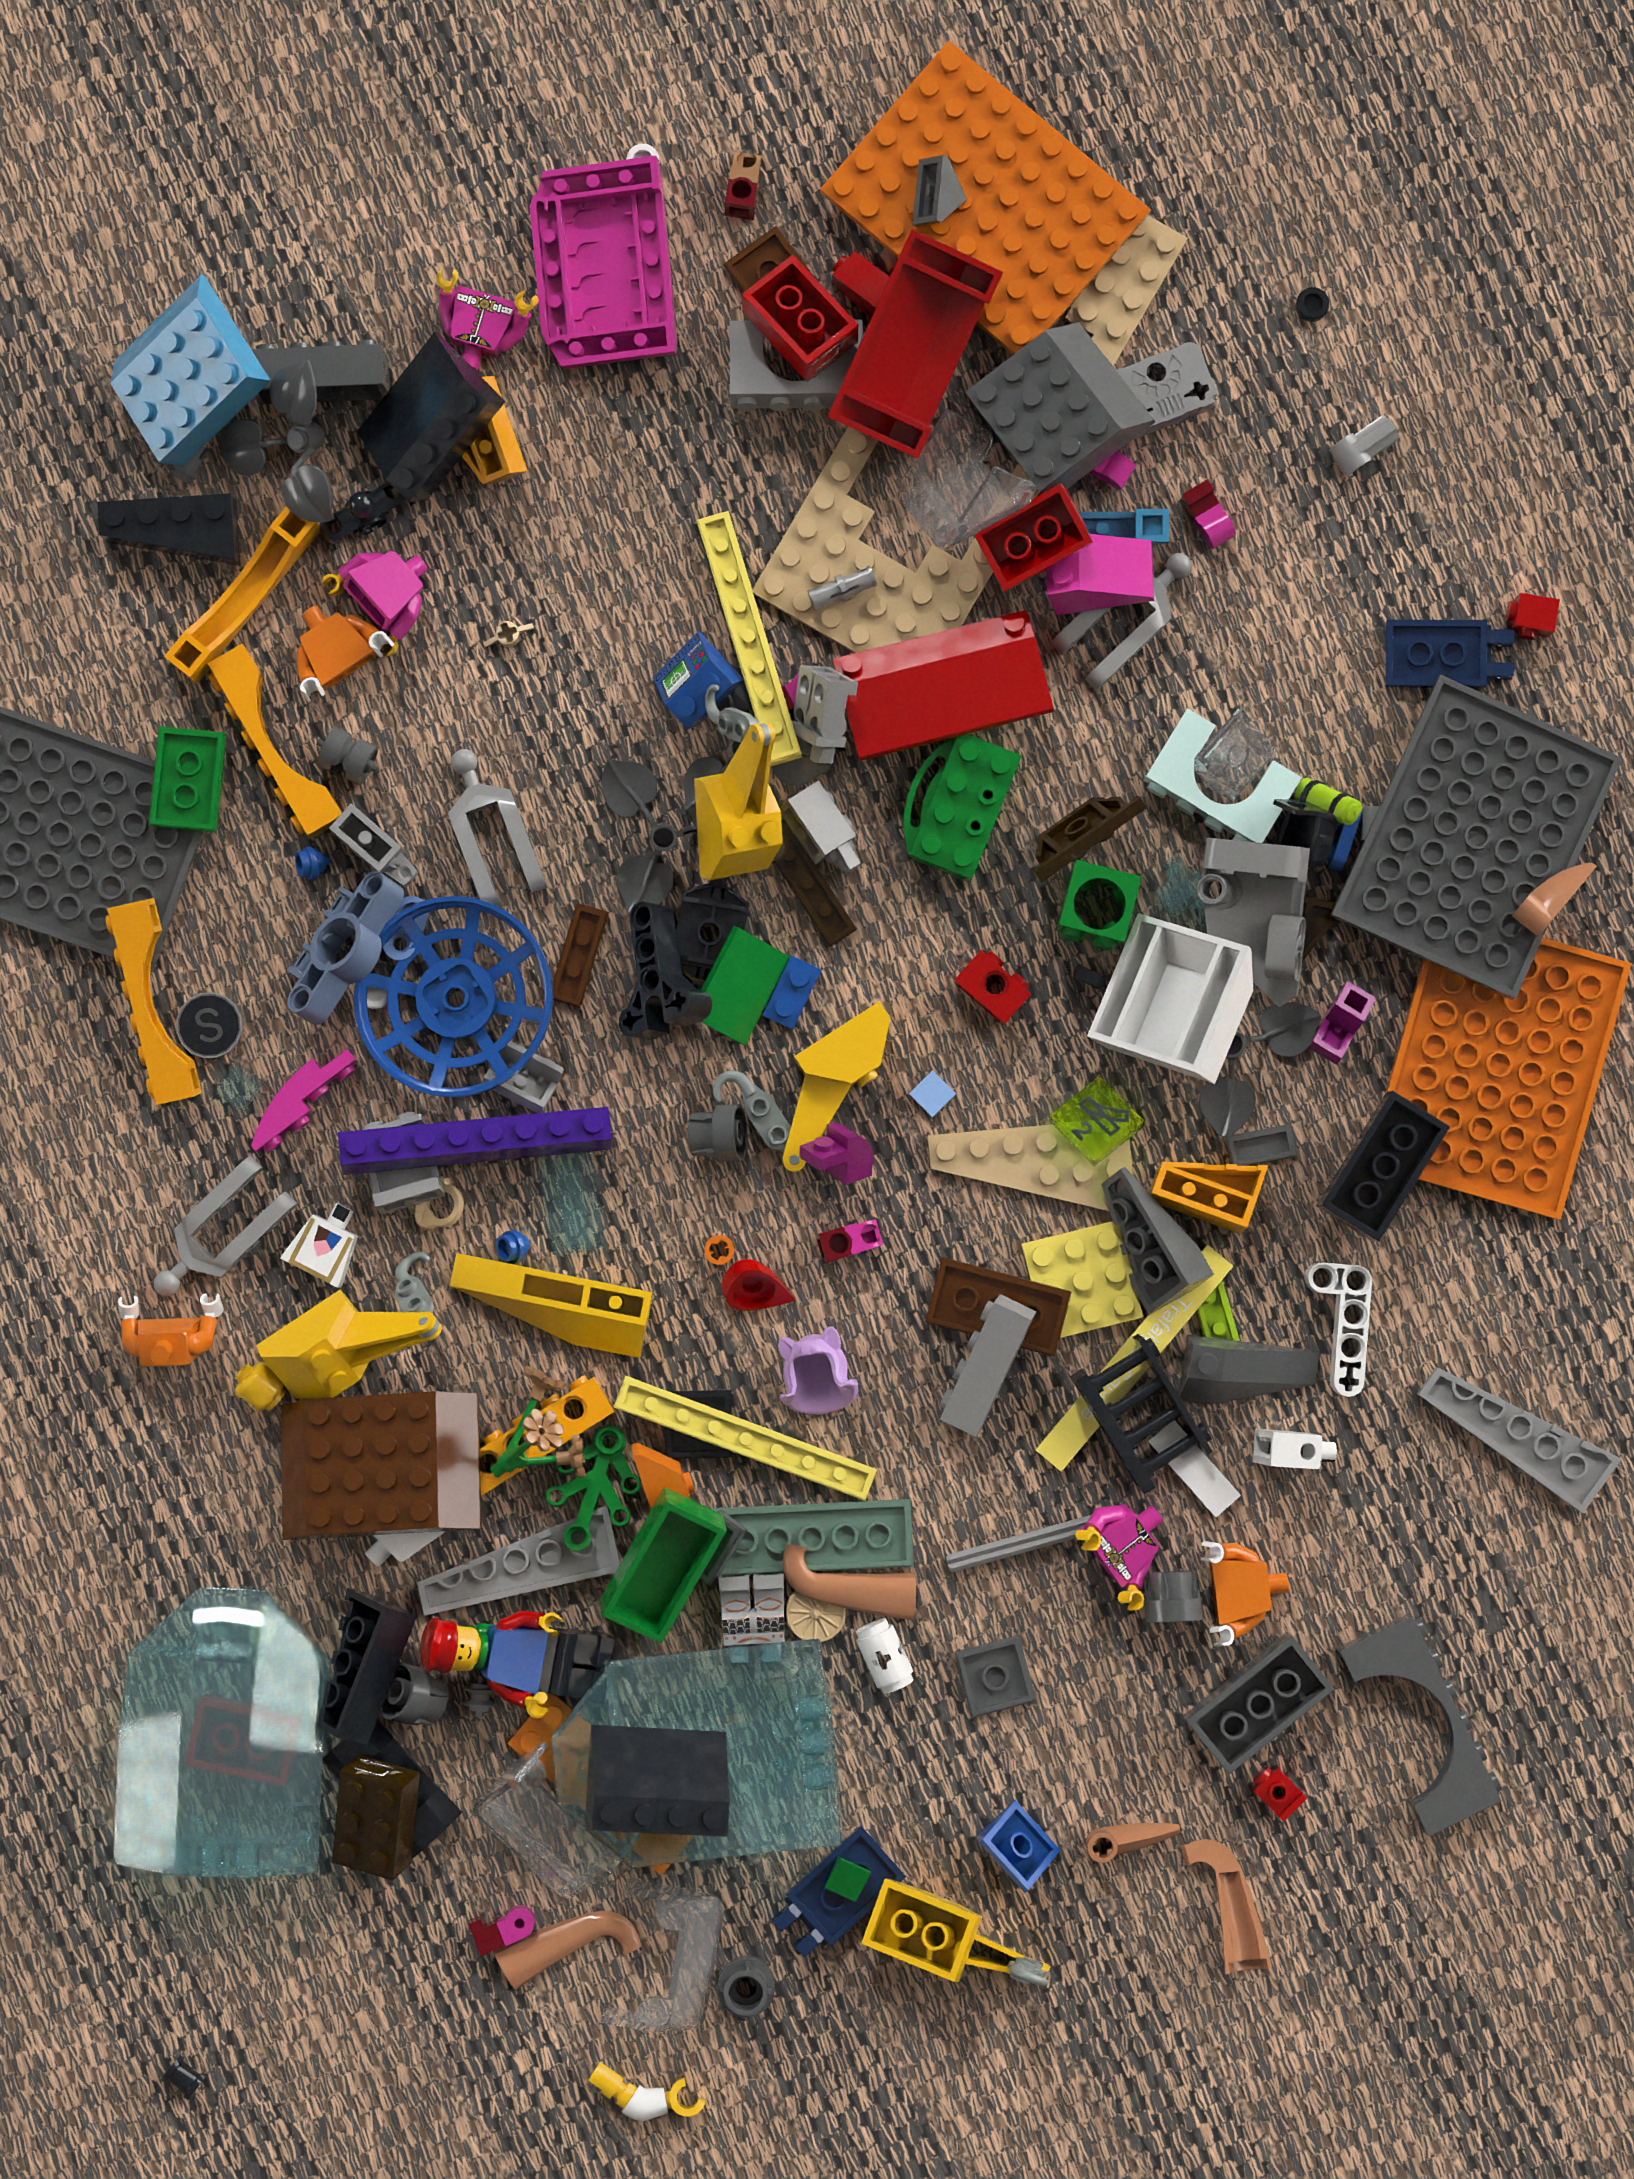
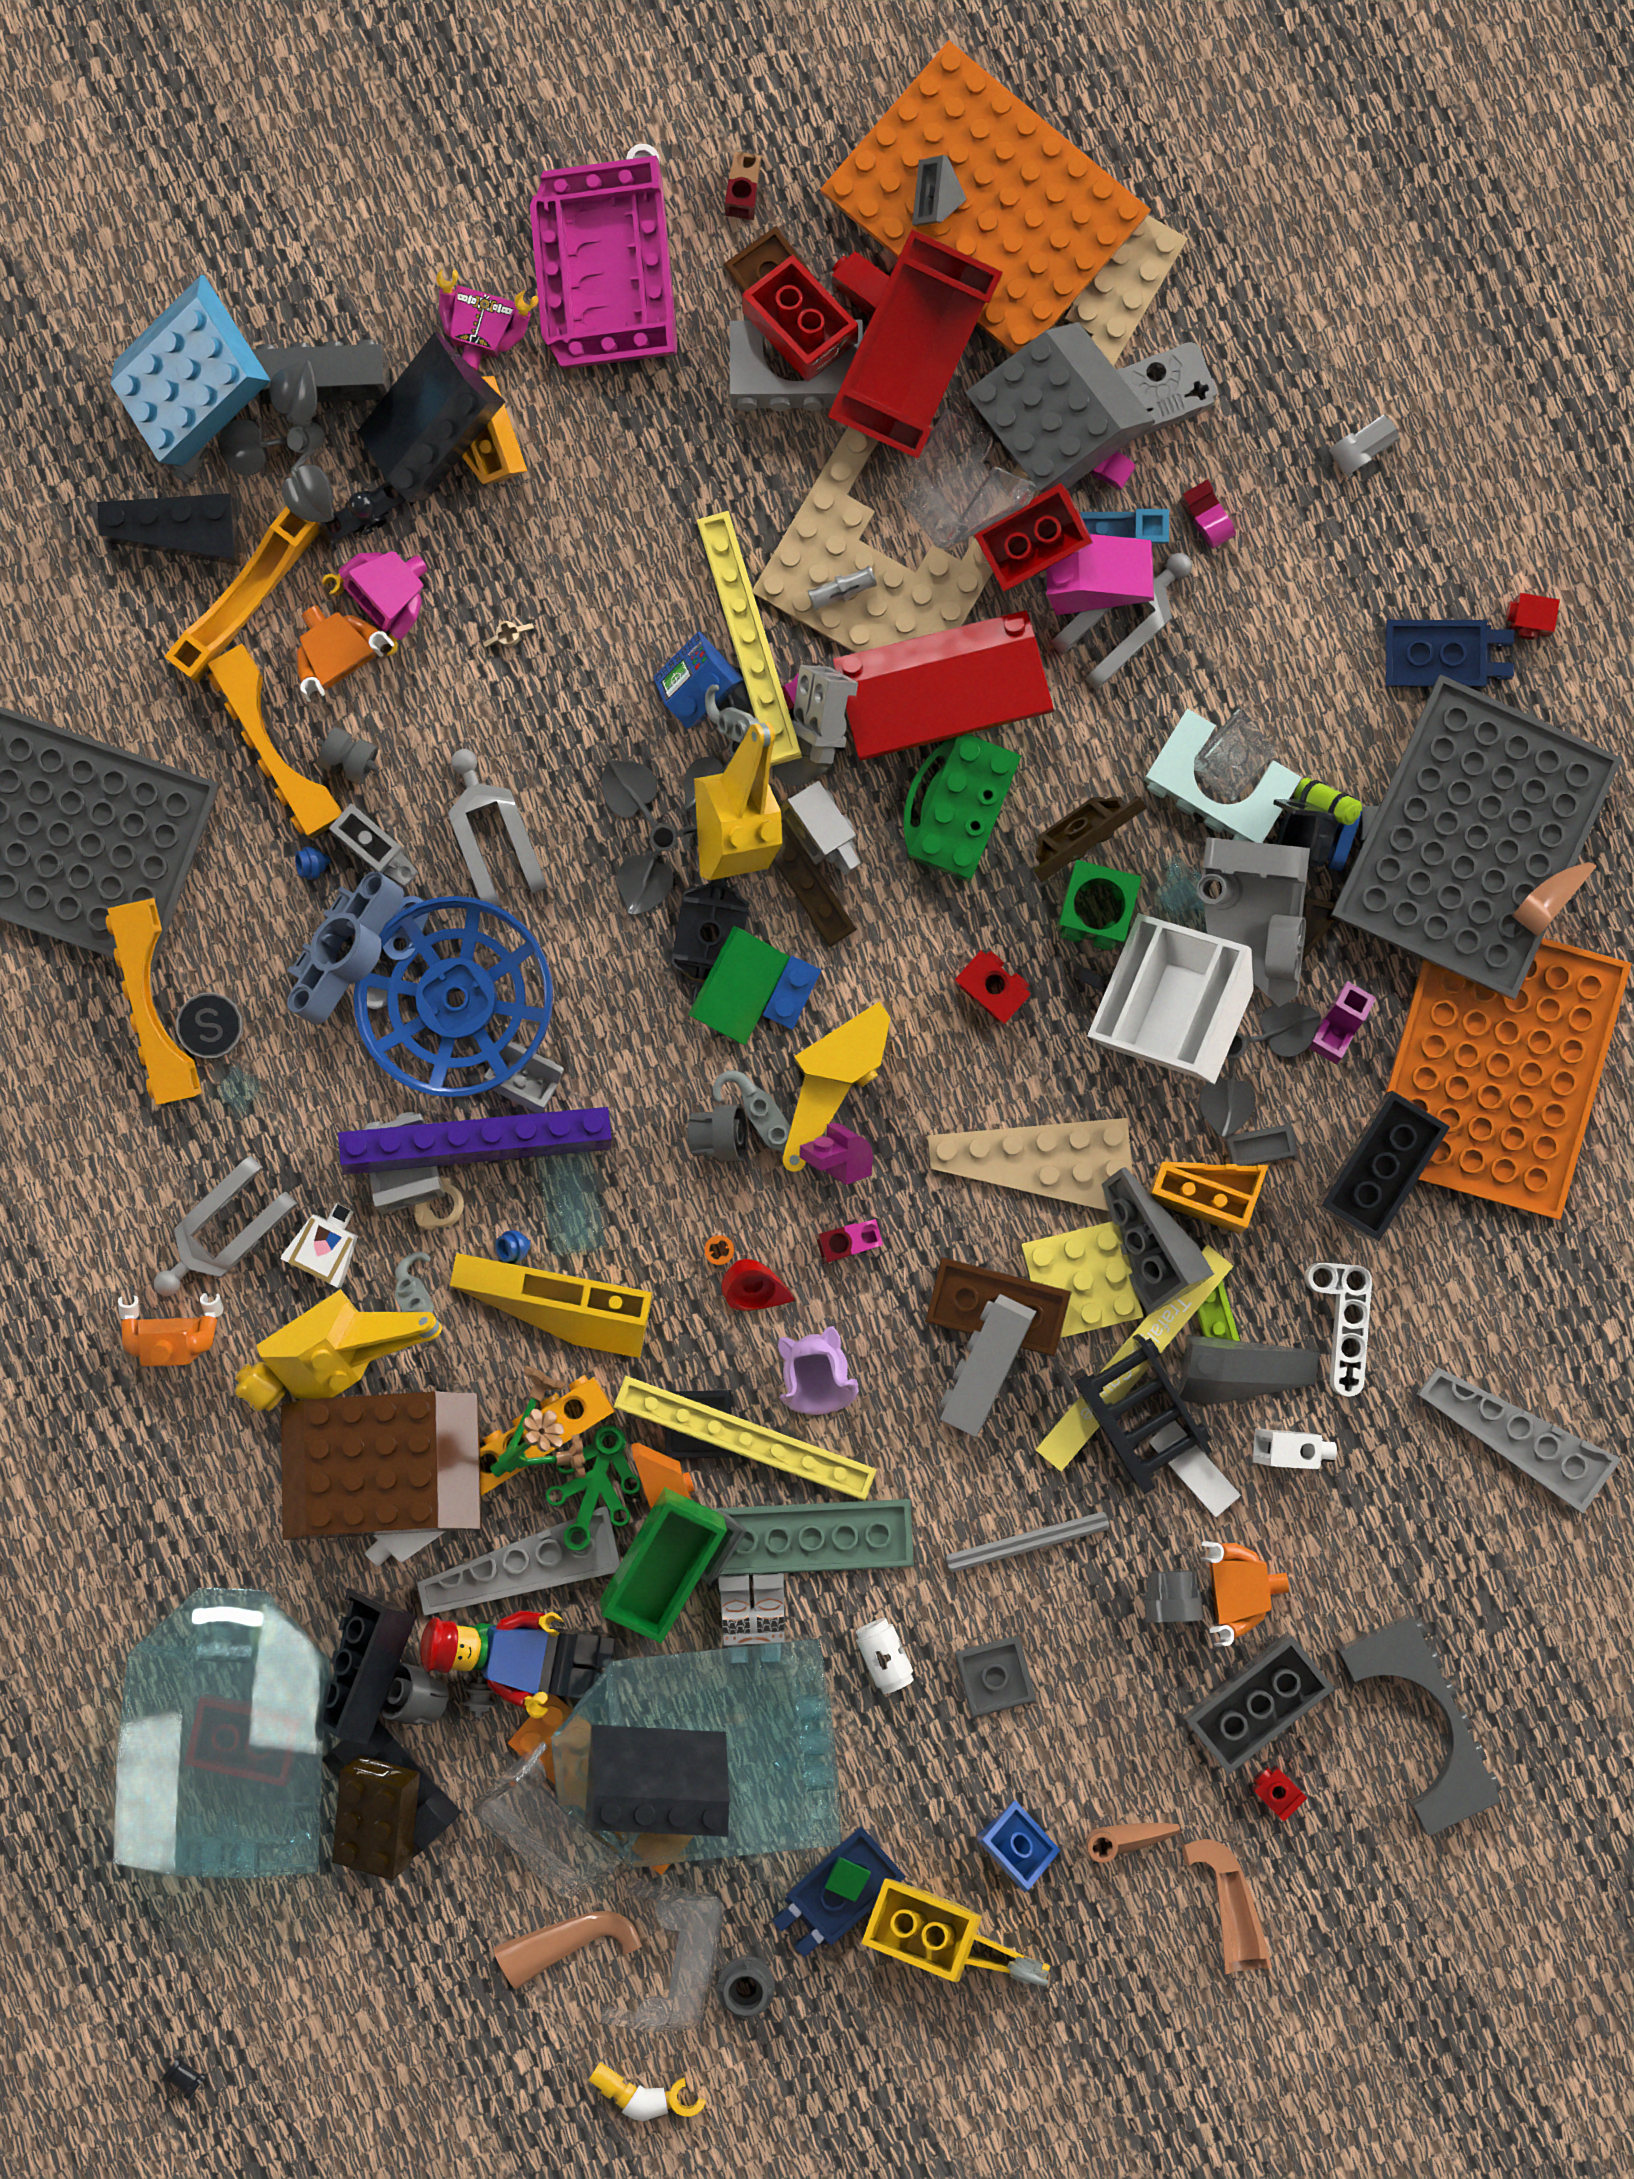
green tile [148,726,227,833] -> none
dark pink slope [251,1049,359,1153] -> none
leg [468,1905,535,1956] -> none
reddish brown tile [552,903,609,1008] -> none
black beam [619,901,712,1040] -> none
nougat animal [782,1544,916,1620] -> none
tan wheel [785,1590,846,1643] -> none
light blue tile [909,1070,956,1117] -> none
clear neon green tile [1049,1076,1145,1166] -> none
dark pink torso [1075,1504,1164,1611] -> none
black tile [1295,287,1329,322] -> none

